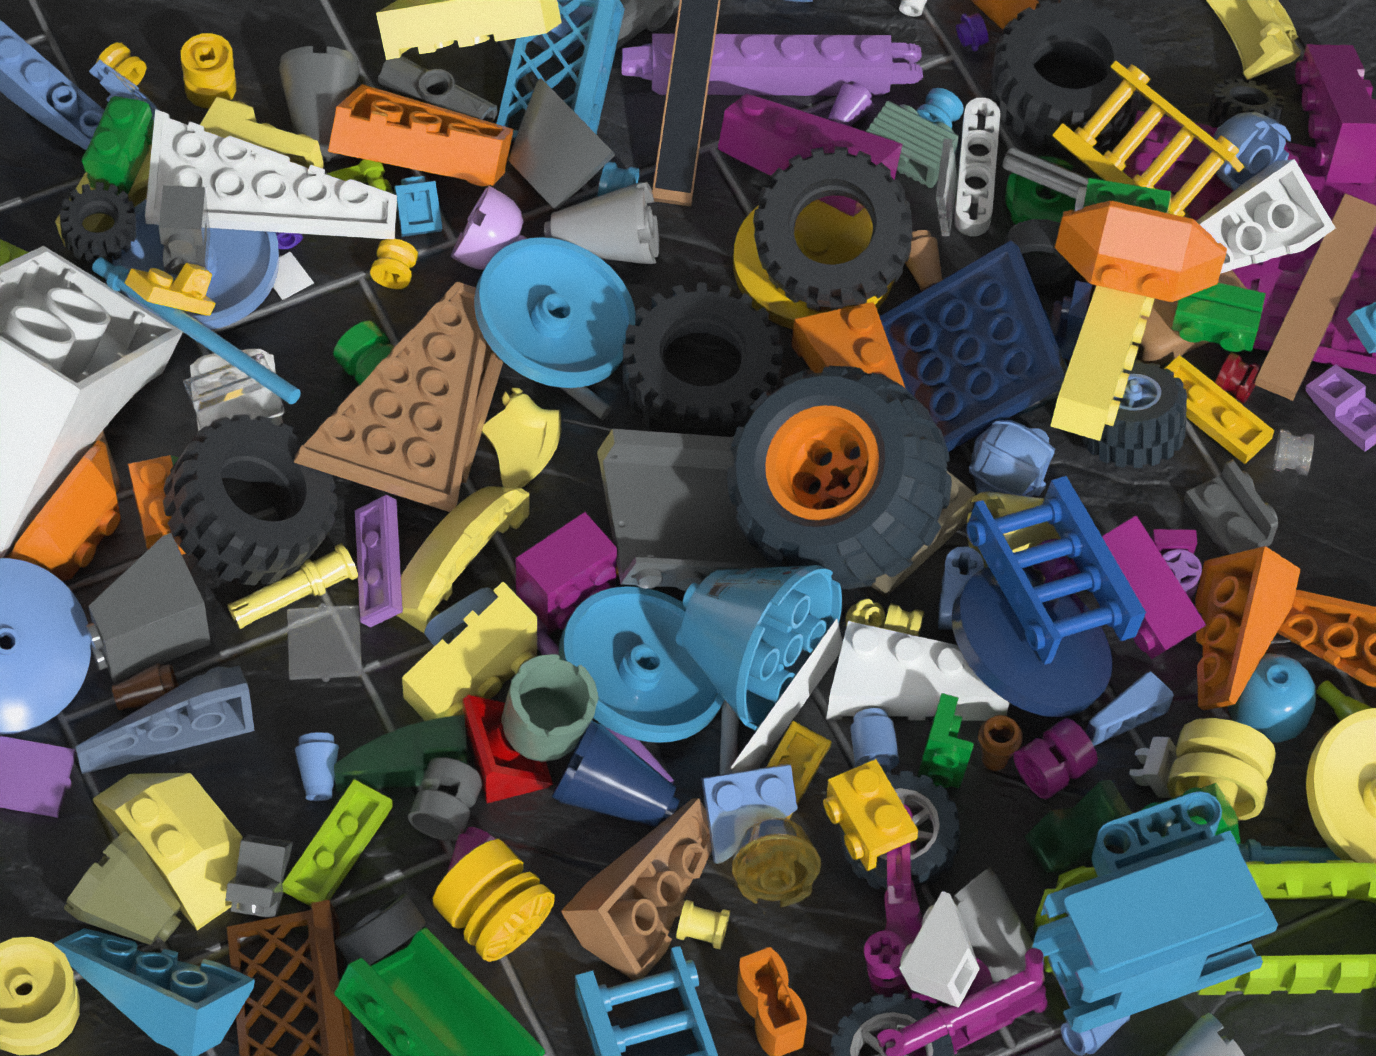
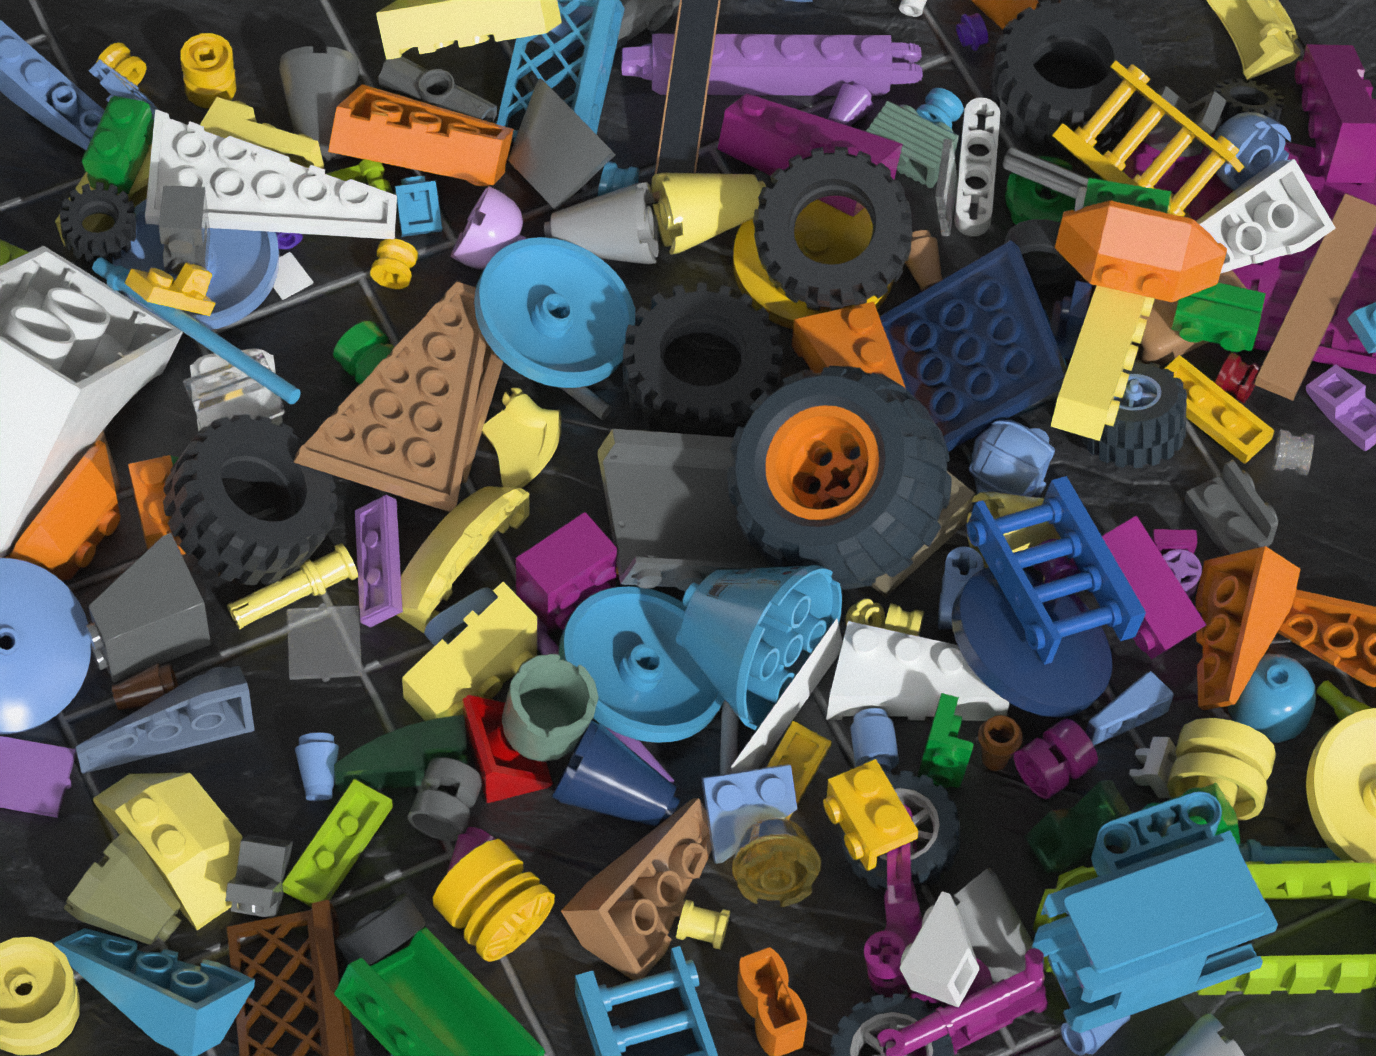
none -> light yellow cone [651,173,766,255]
none -> dark grey brick [1129,86,1227,157]

